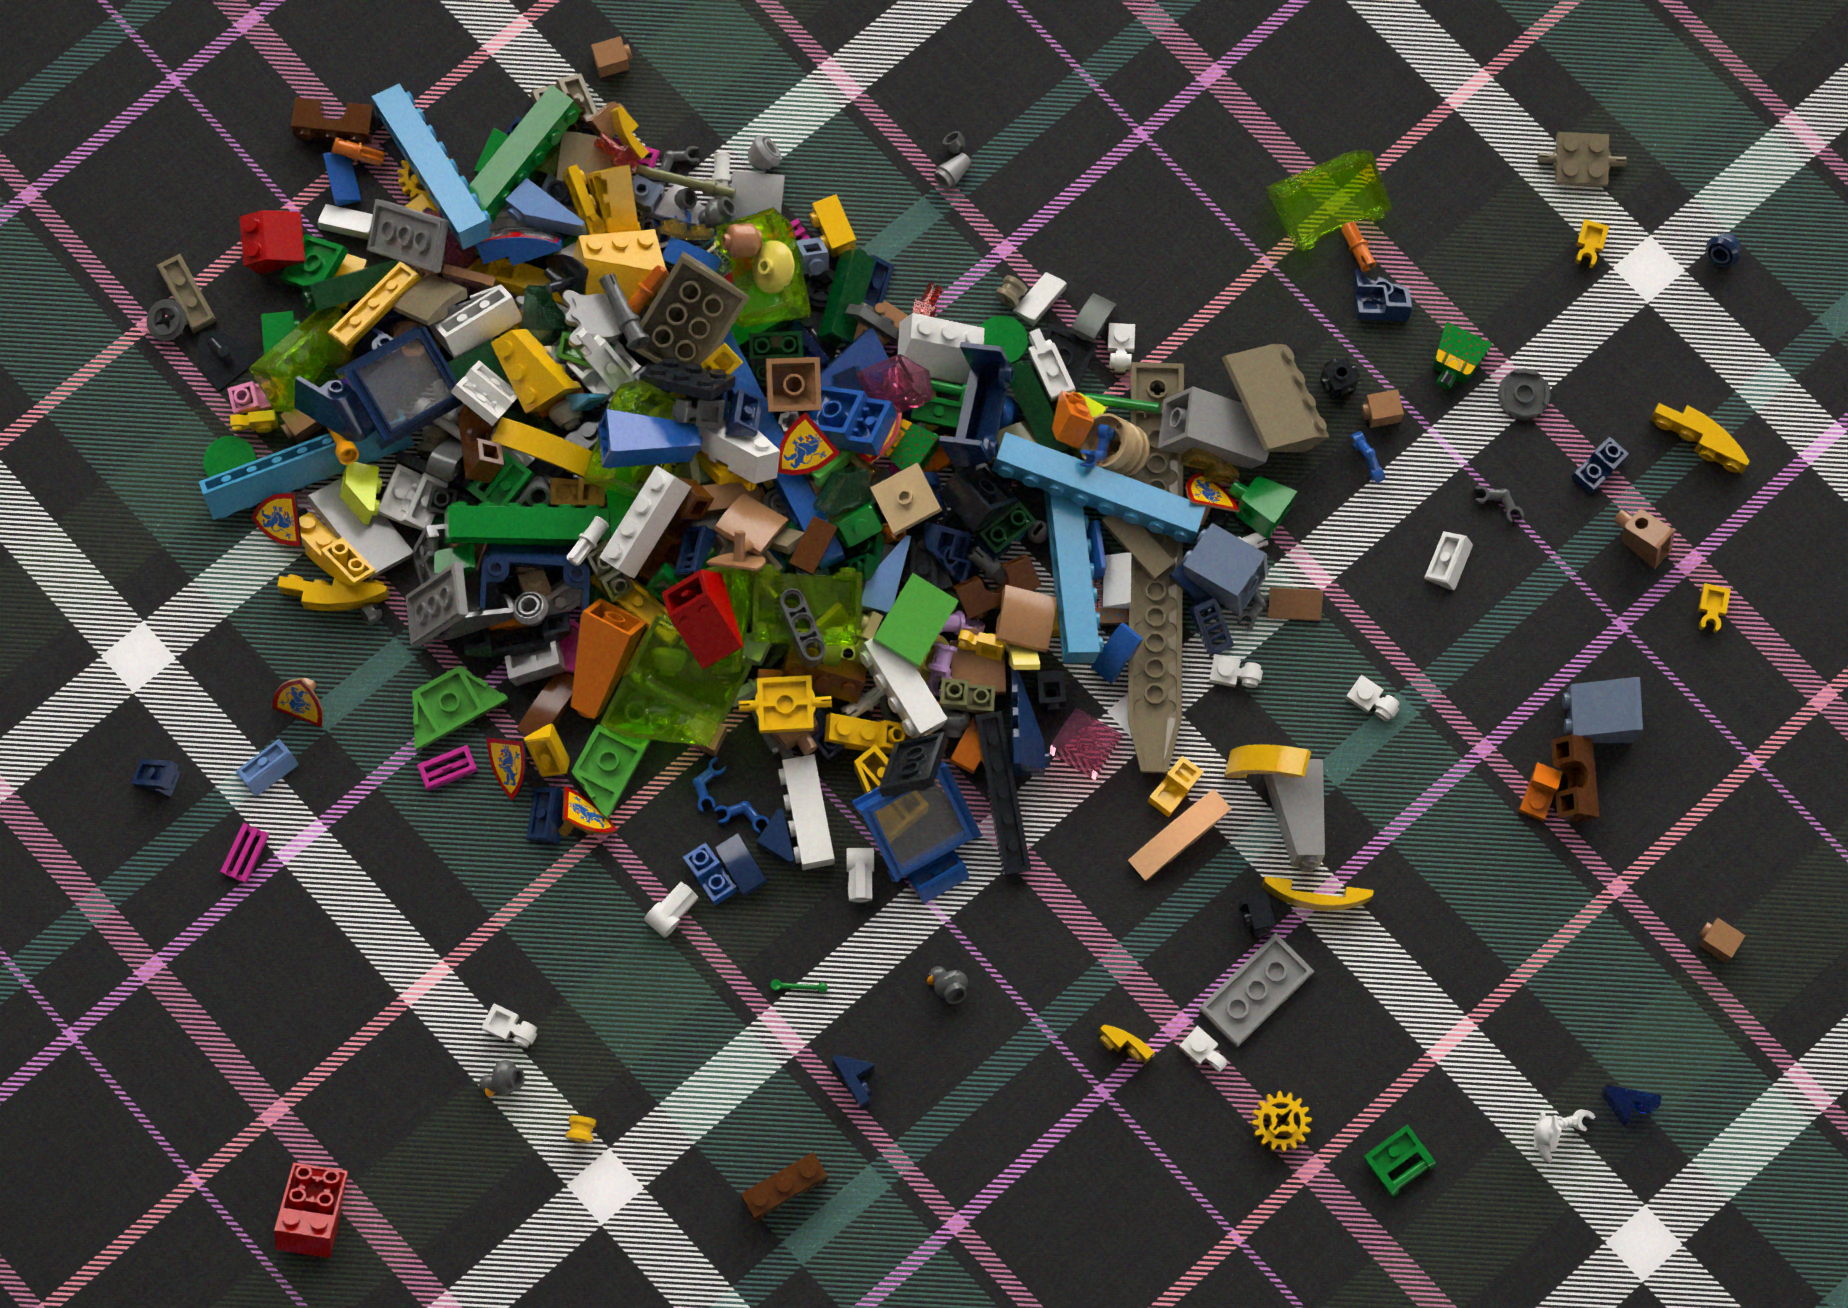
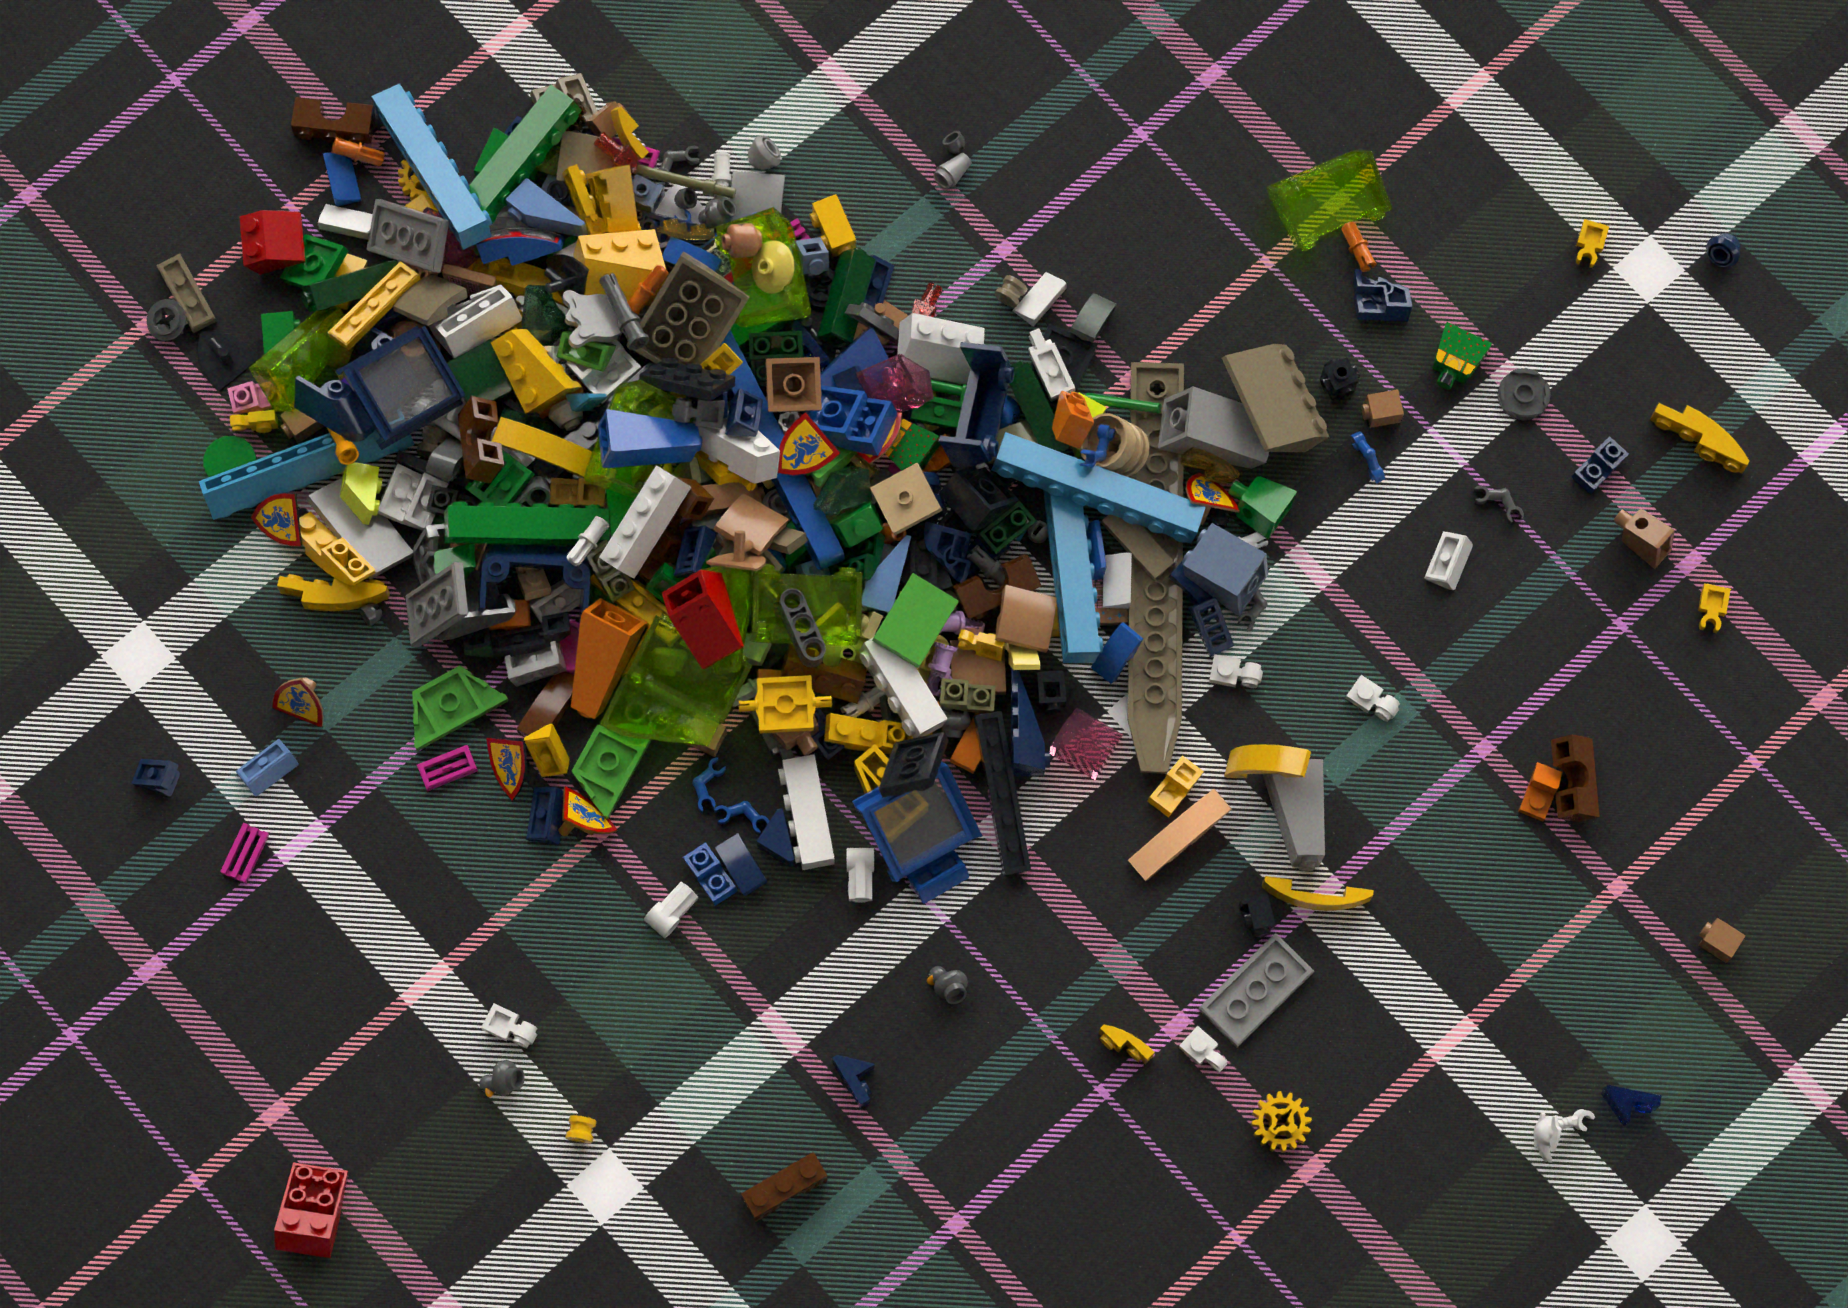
white slope [451,361,518,426] -> none
light grey cone [513,591,548,626] -> none
white hinge [576,328,637,396] -> none
medium nougat brick [591,36,632,78] -> none
green hinge [771,979,828,993] -> none
reddish brown tile [789,515,838,576] -> none
green tile [980,315,1028,365] -> none
white plate [1107,323,1135,372] -> none
medium nougat slope [1267,587,1323,621] -> none
green plate [1363,1124,1437,1198] -> none
dark tan plate [1537,132,1627,187] -> none
sand blue slope [1562,677,1643,743] -> none

